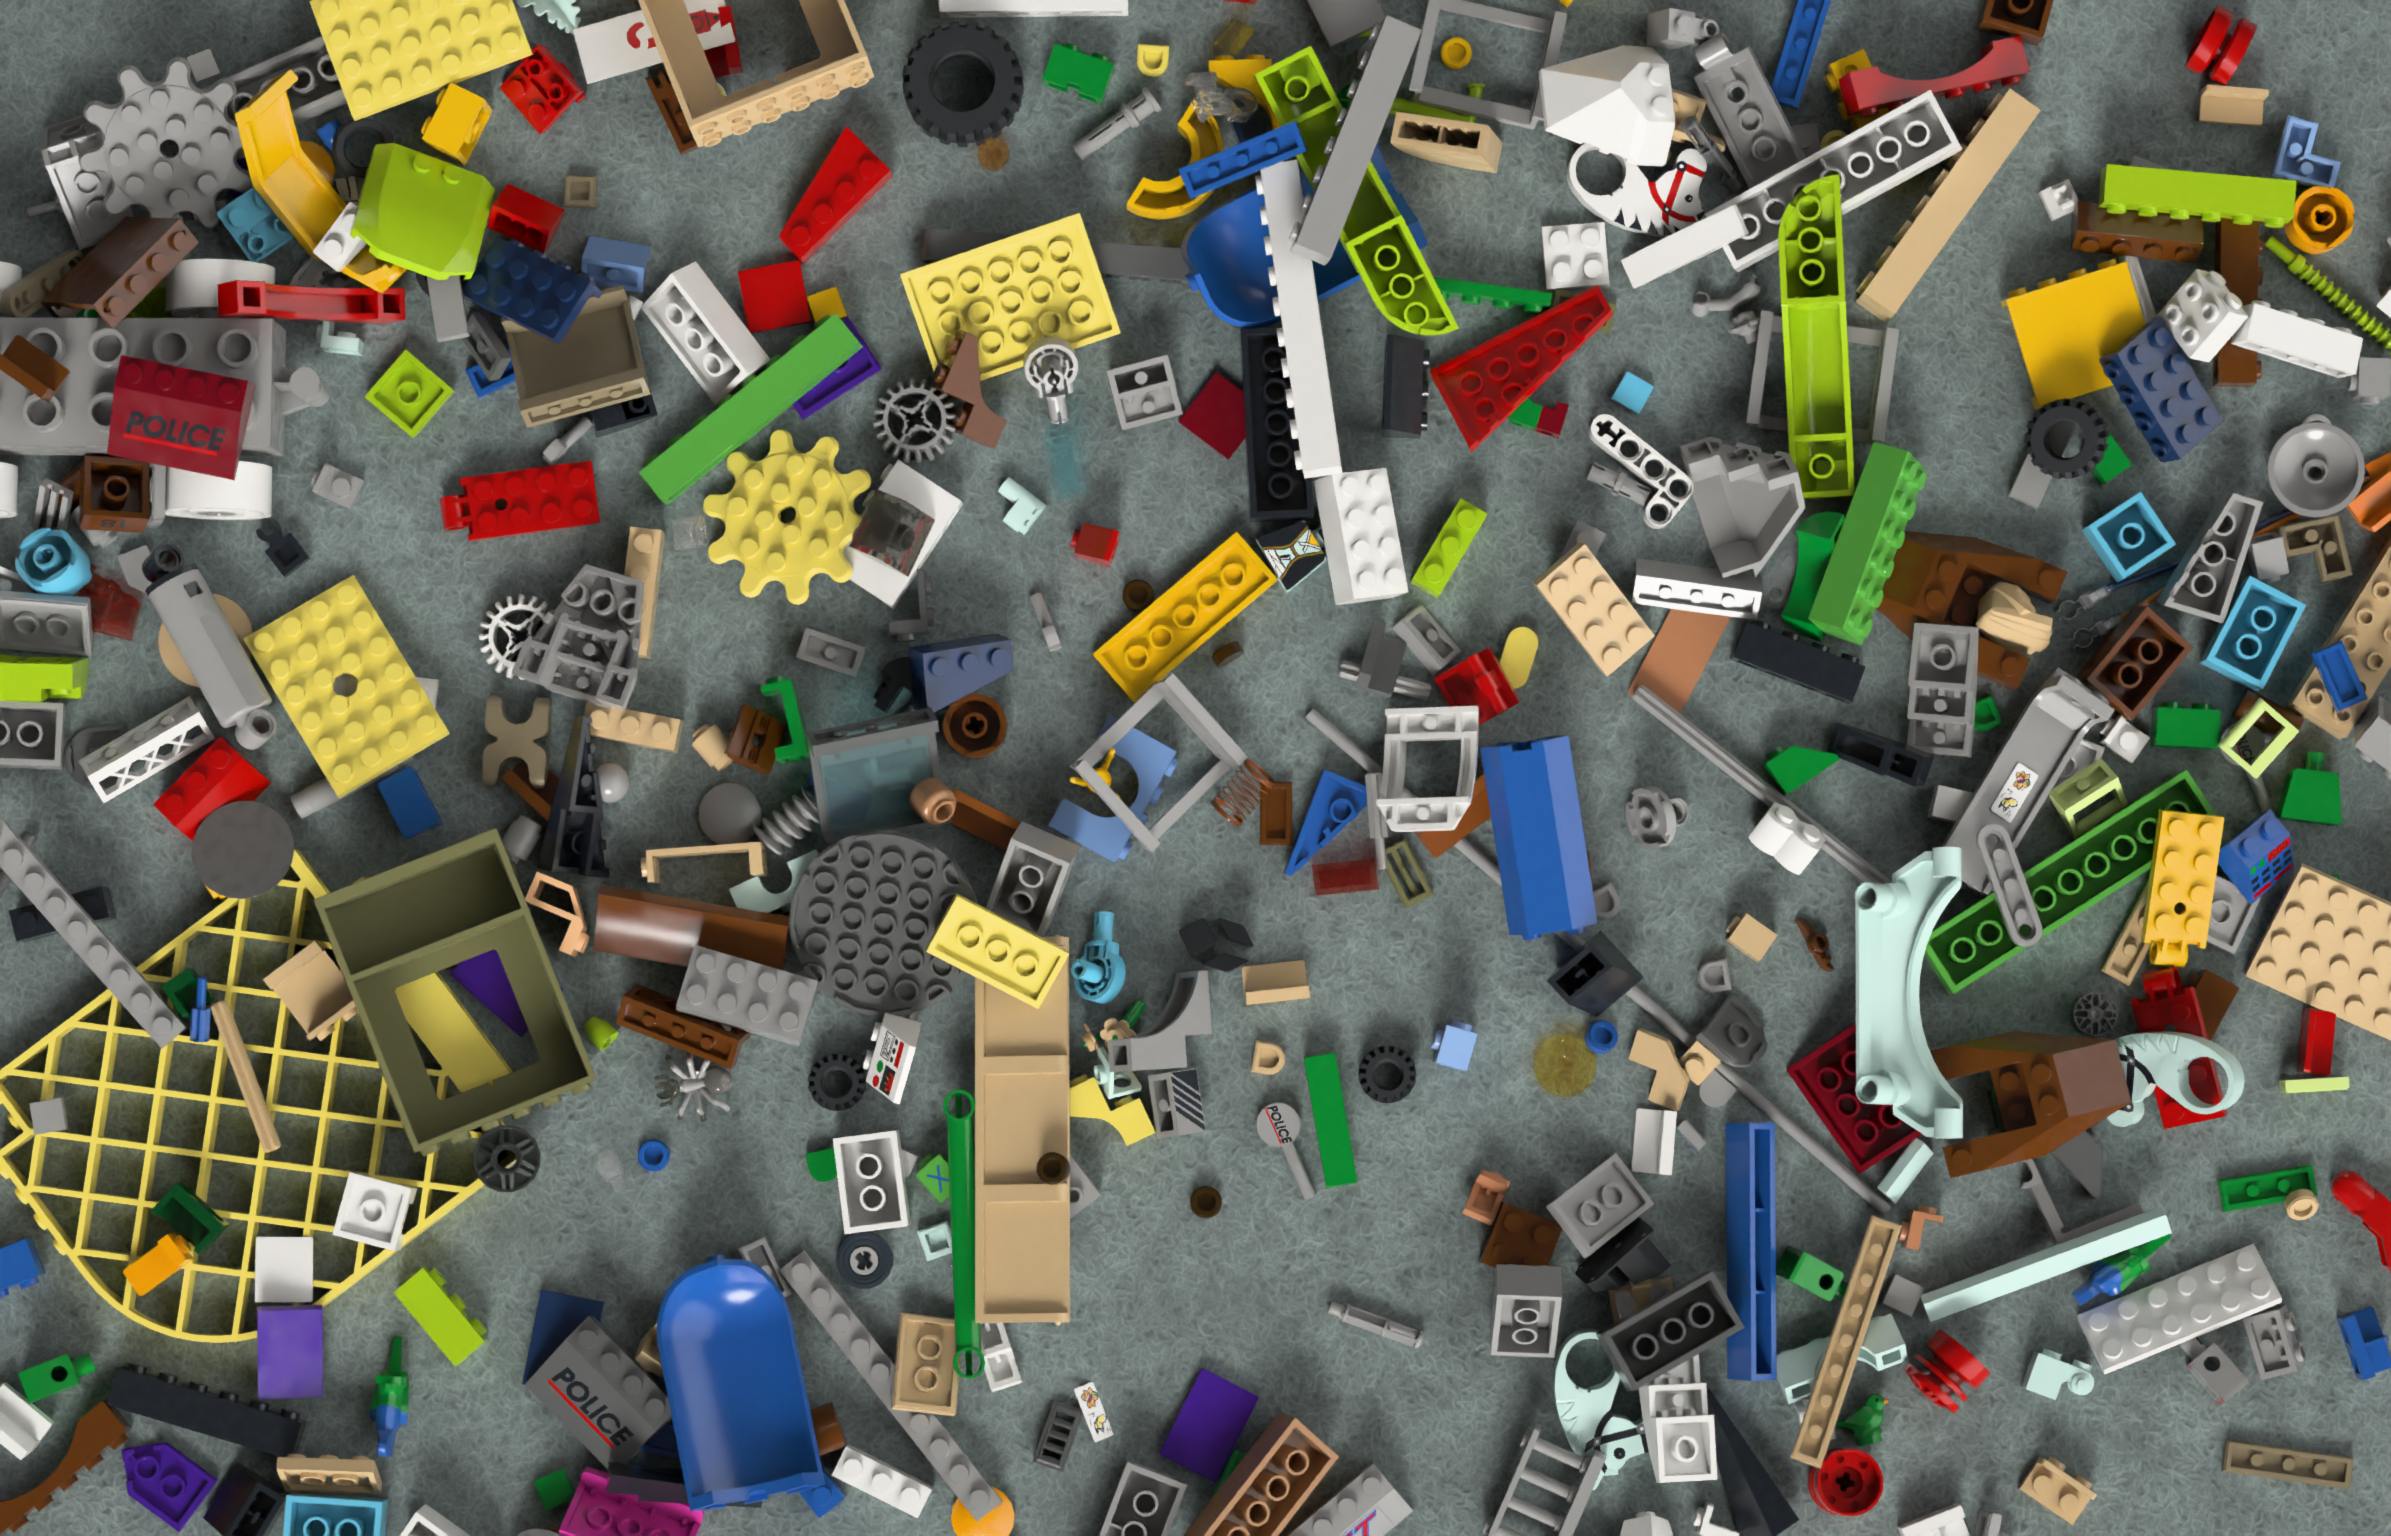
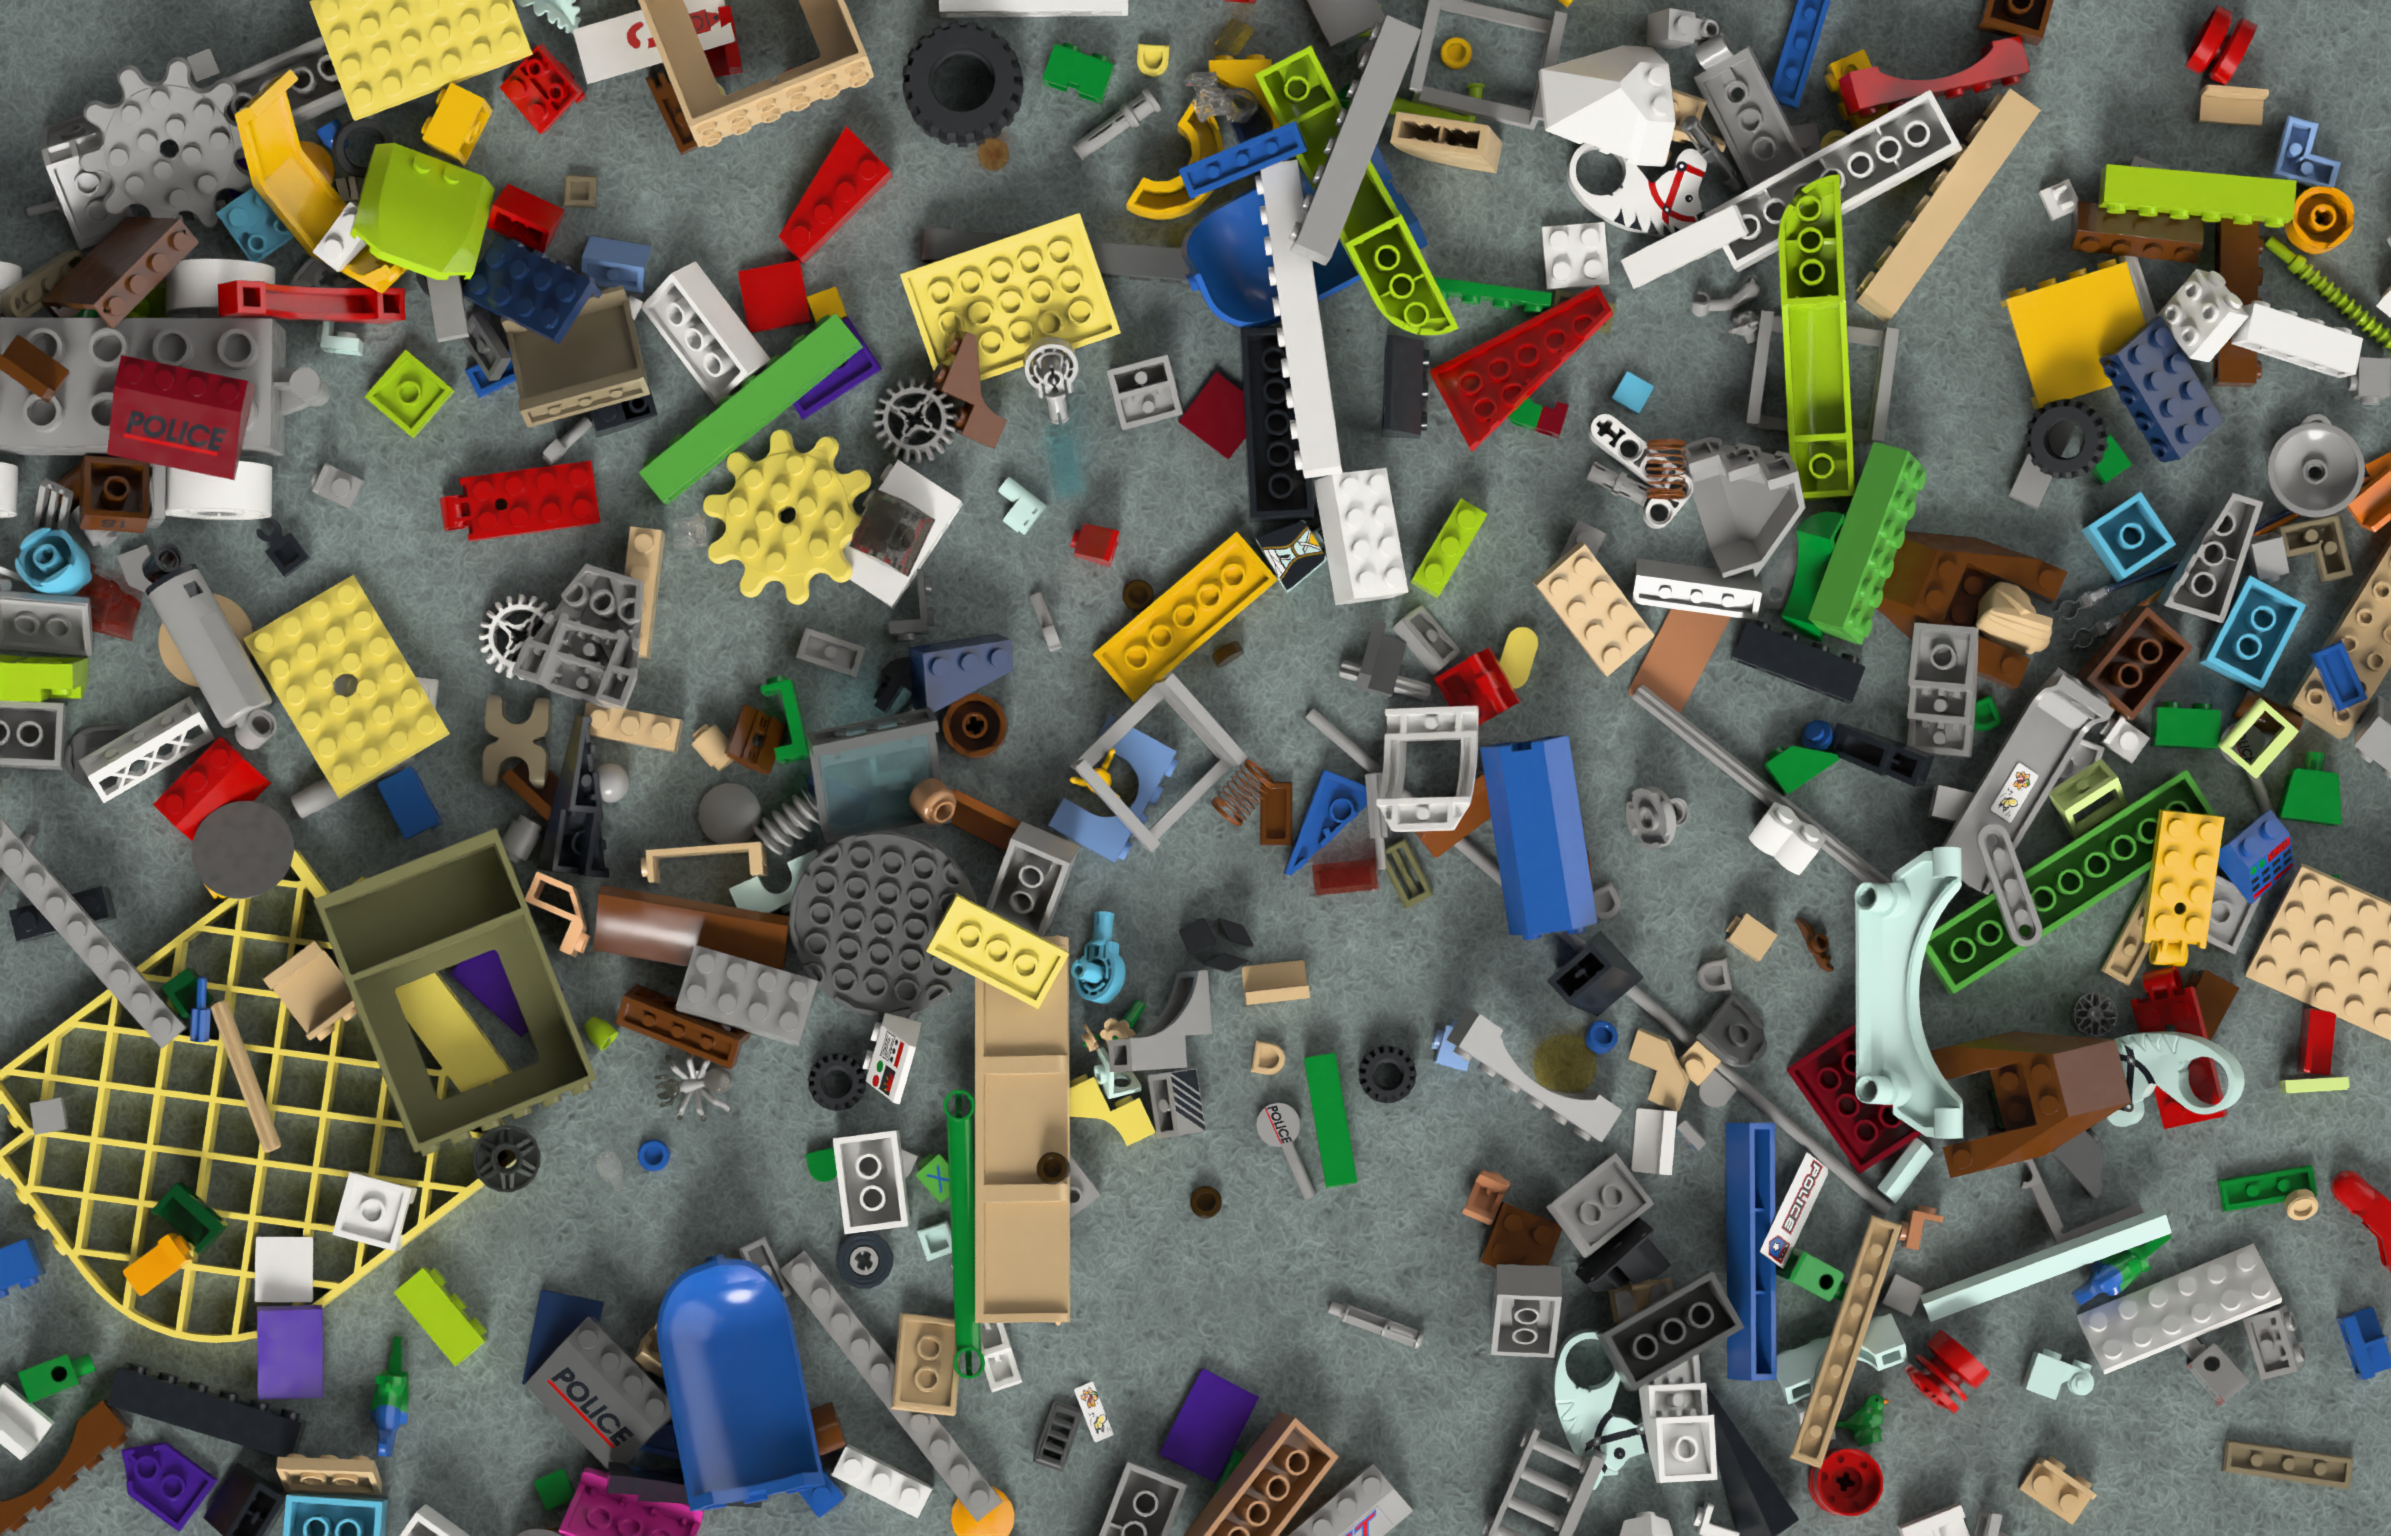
none -> arch [1446,1008,1623,1142]
none -> dark orange piece [1646,439,1686,500]
none -> white sticker [1760,1152,1828,1269]
none -> blue plate [1802,720,1833,751]

